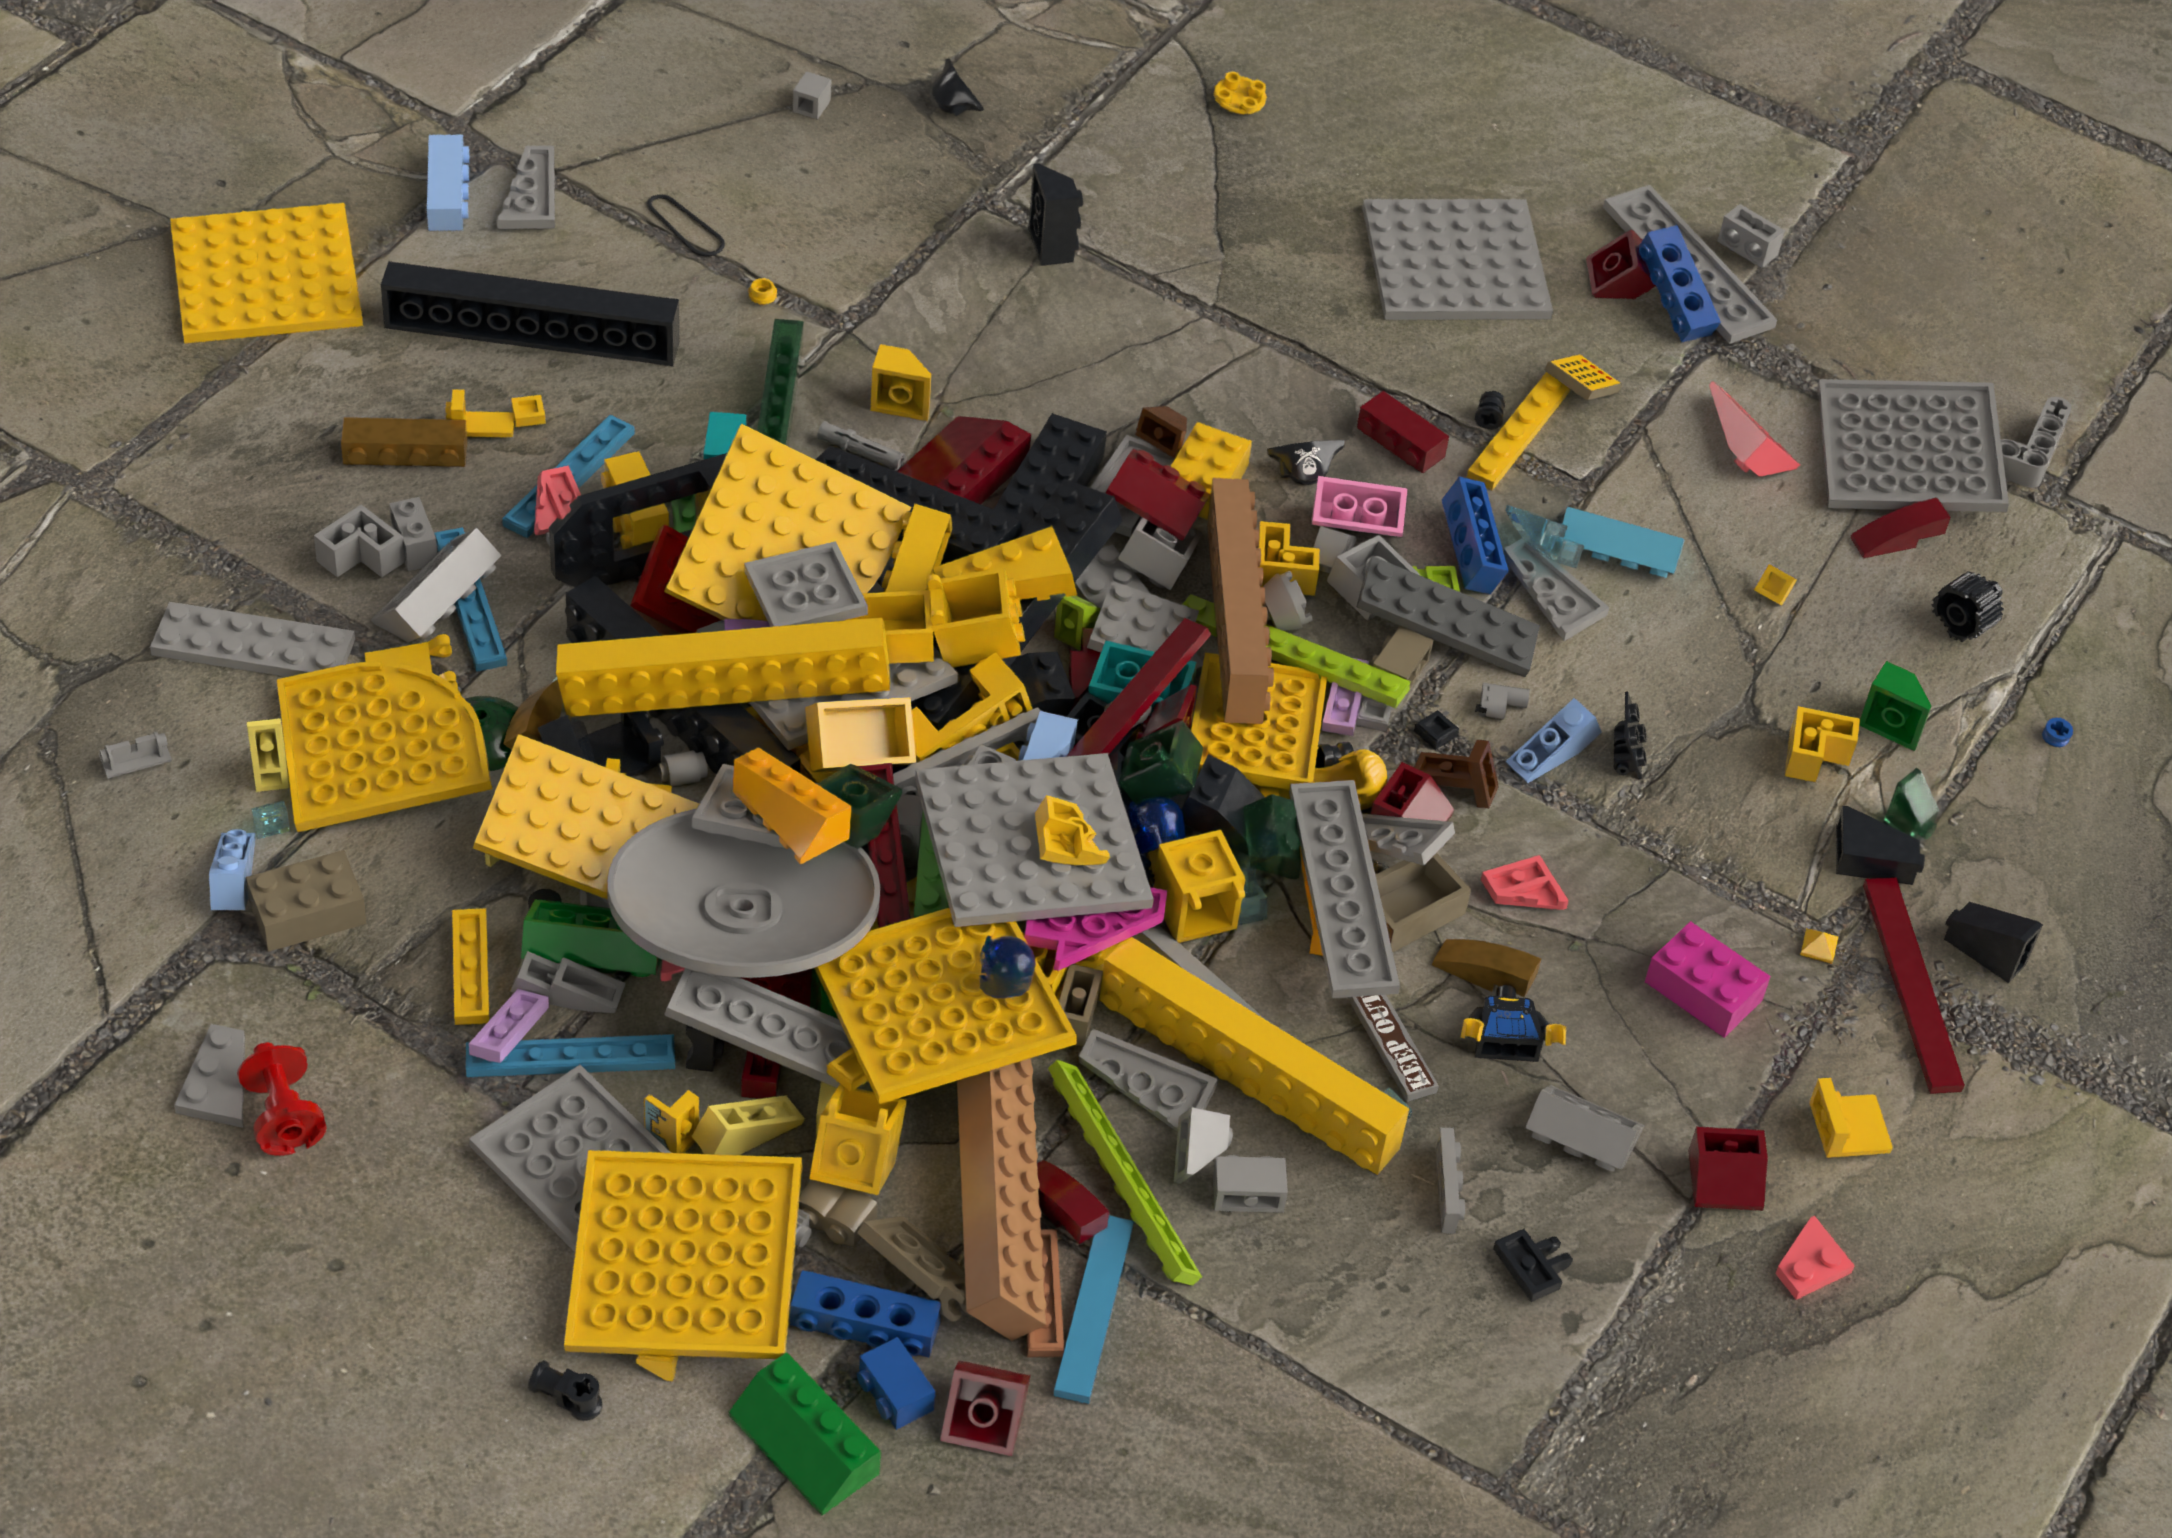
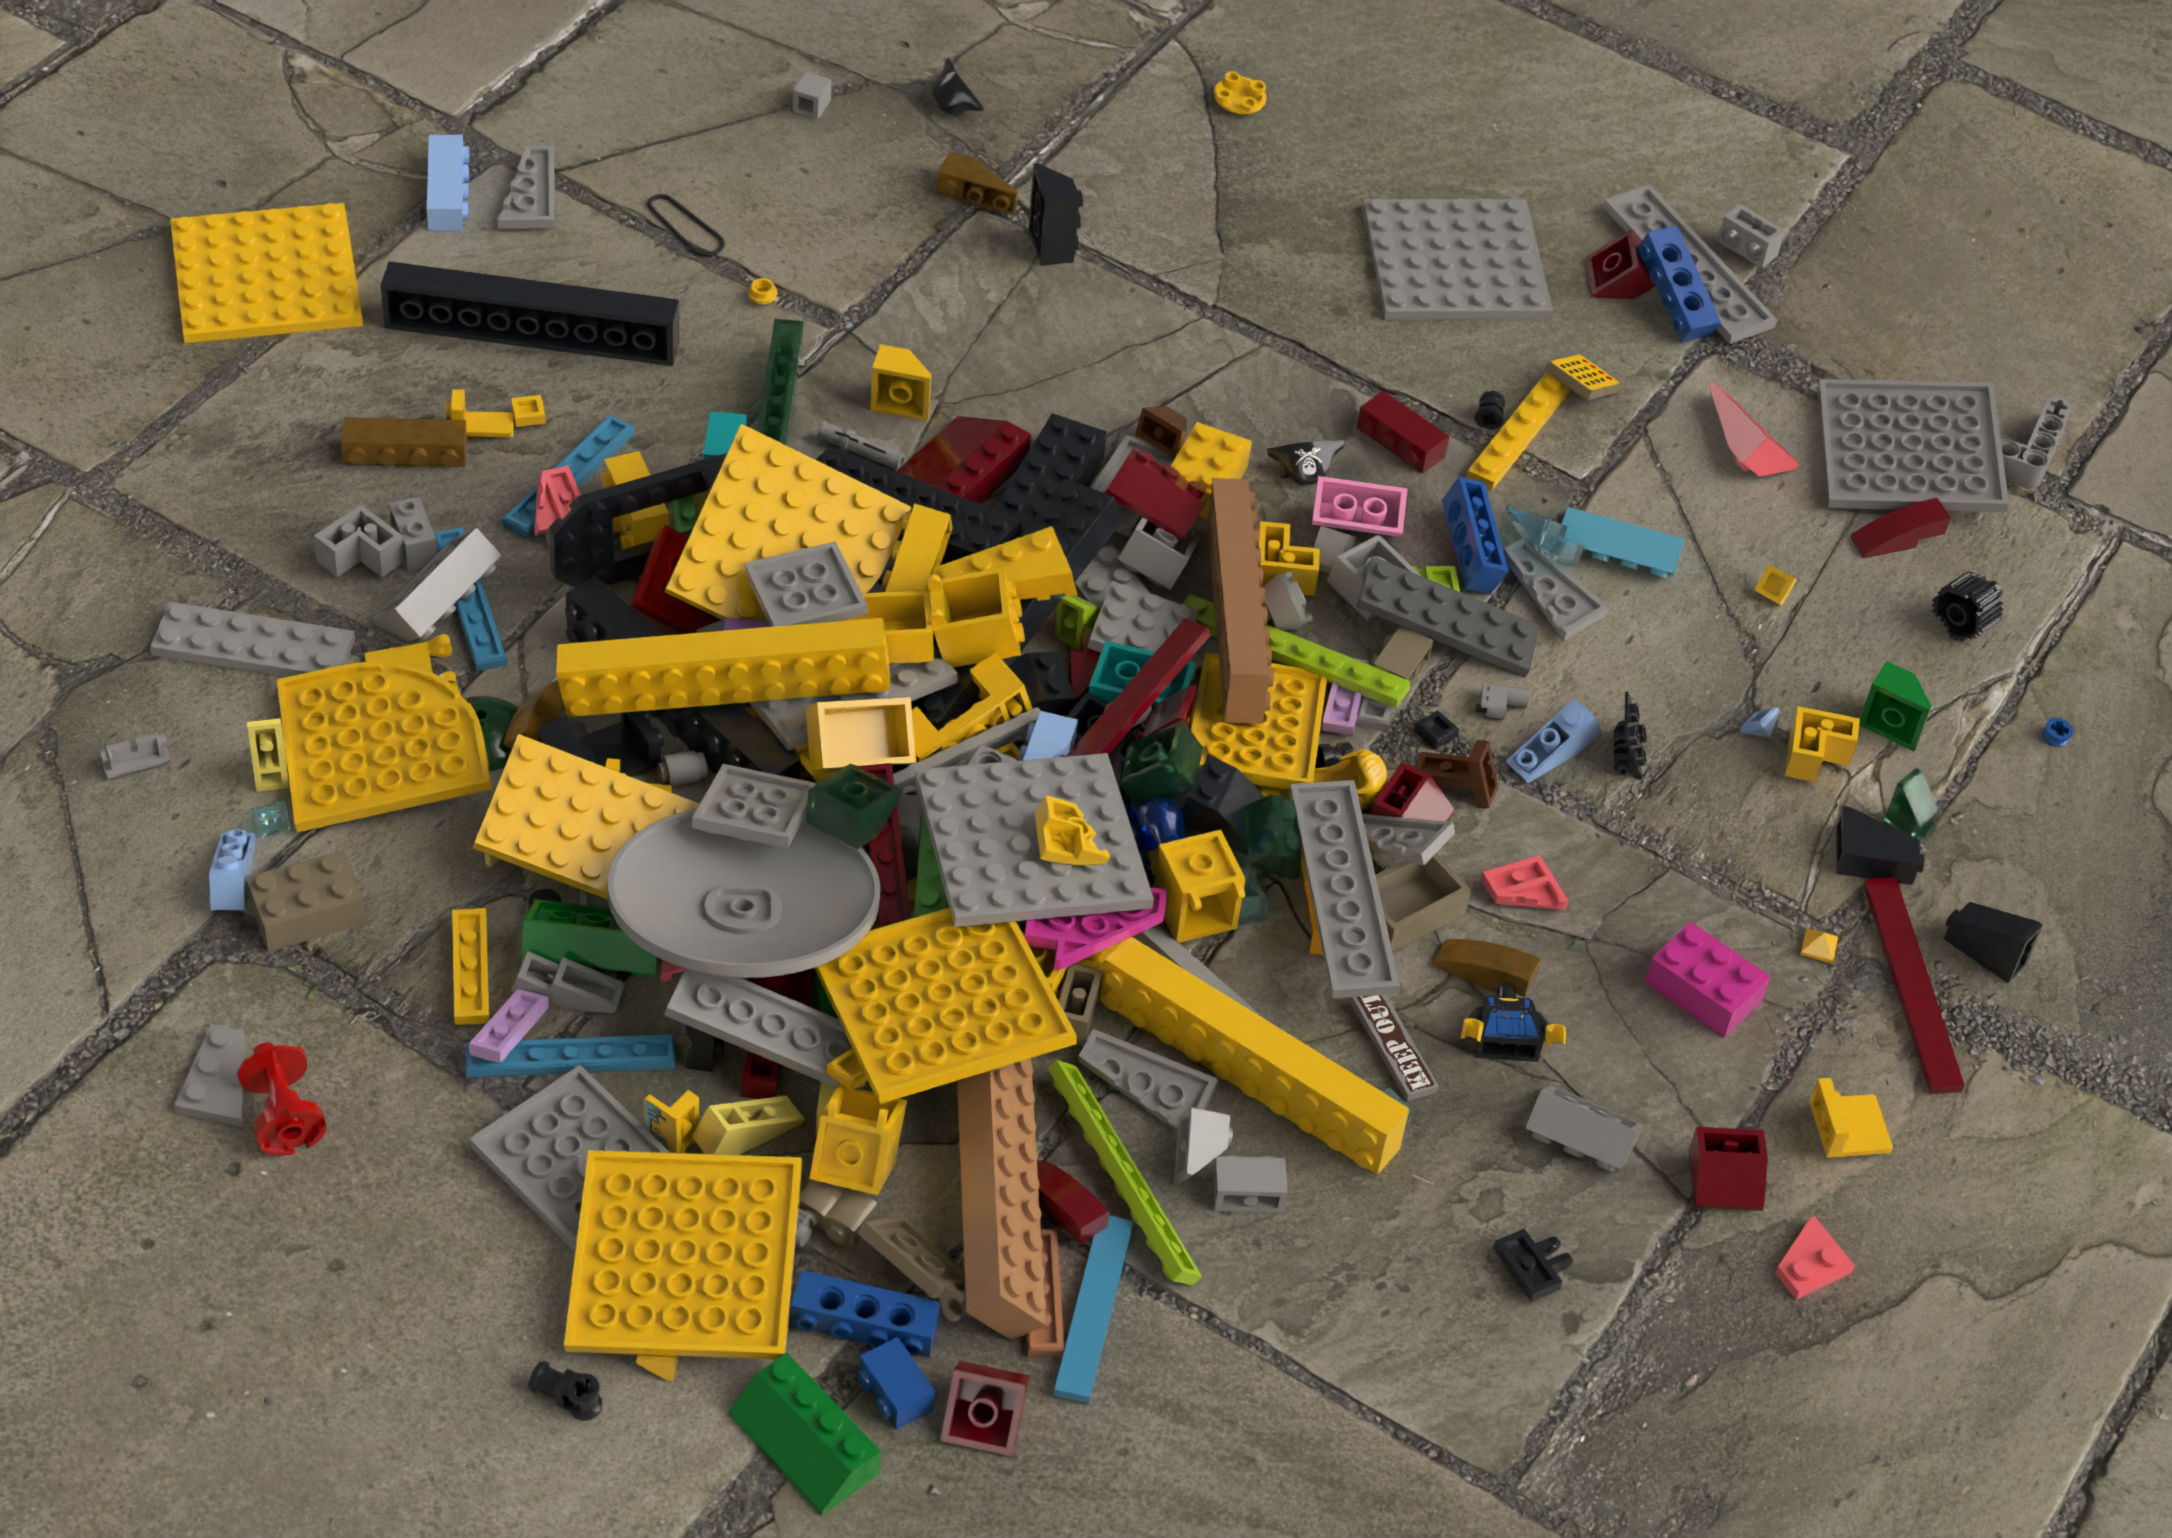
light orange wedge [733,747,851,865] -> none
helmet [979,935,1036,998] -> none
light grey plate [1435,1127,1465,1234] -> none
none -> pearl gold slope [936,152,1018,215]
none -> light blue slope [1740,707,1780,737]

